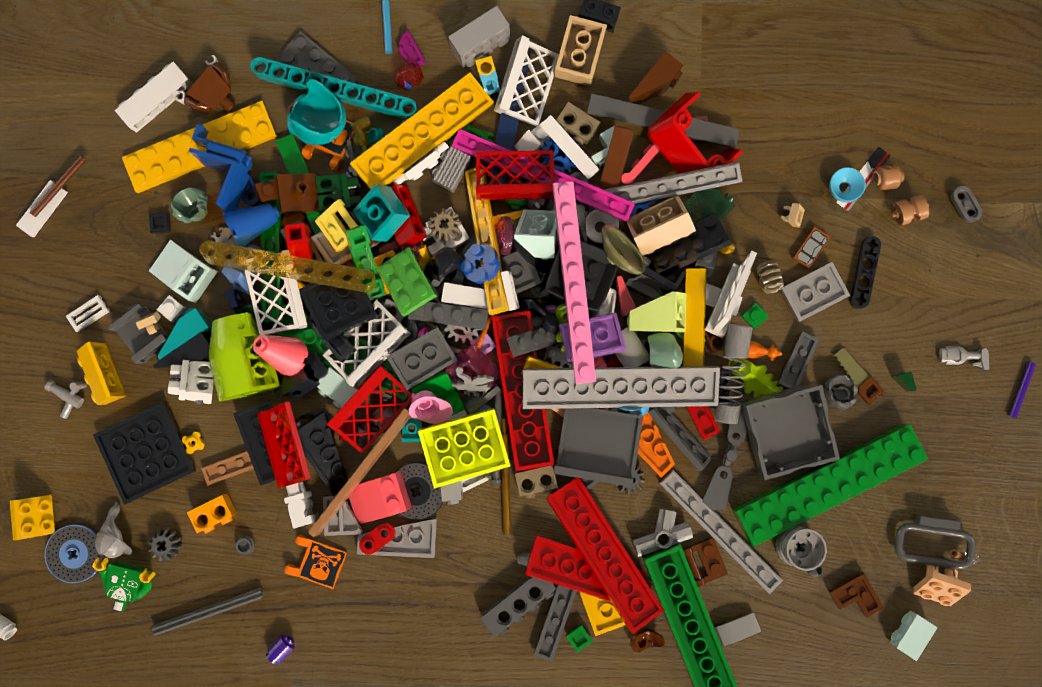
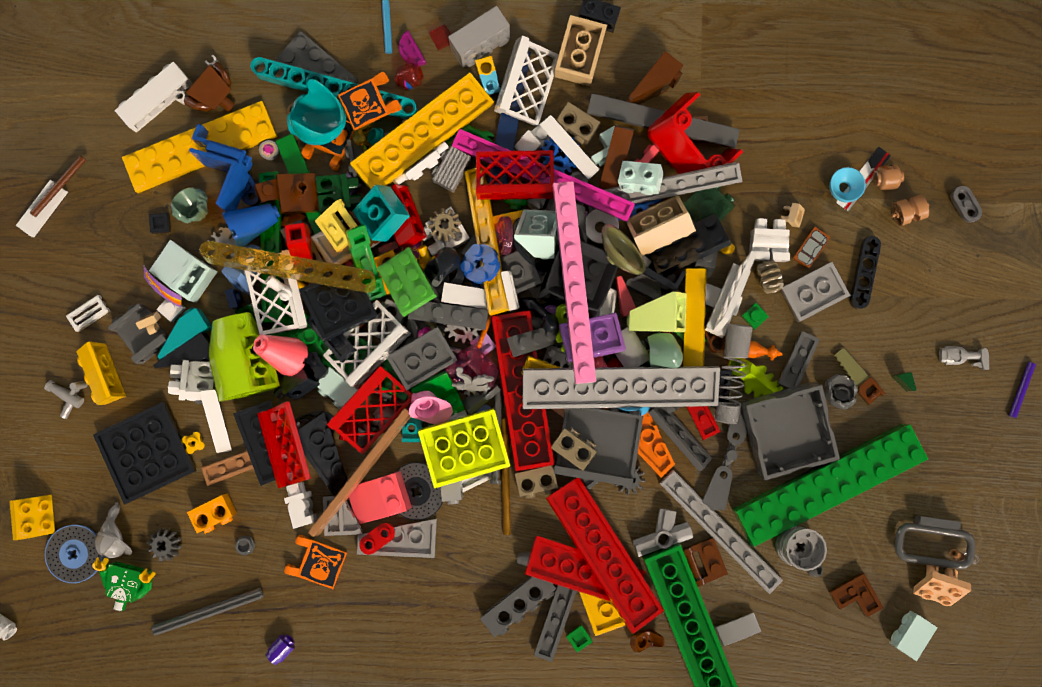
none -> medium lavender sticker [143,265,181,308]
none -> white sticker [200,390,232,453]
none -> tile [259,140,279,160]
none -> white arm [266,275,292,301]
none -> flag [338,72,402,130]
none -> clear red tile [429,24,451,51]
none -> dark tan brick [551,427,598,471]
none -> light aqua brick [618,161,663,195]
none -> white hips [749,219,790,262]

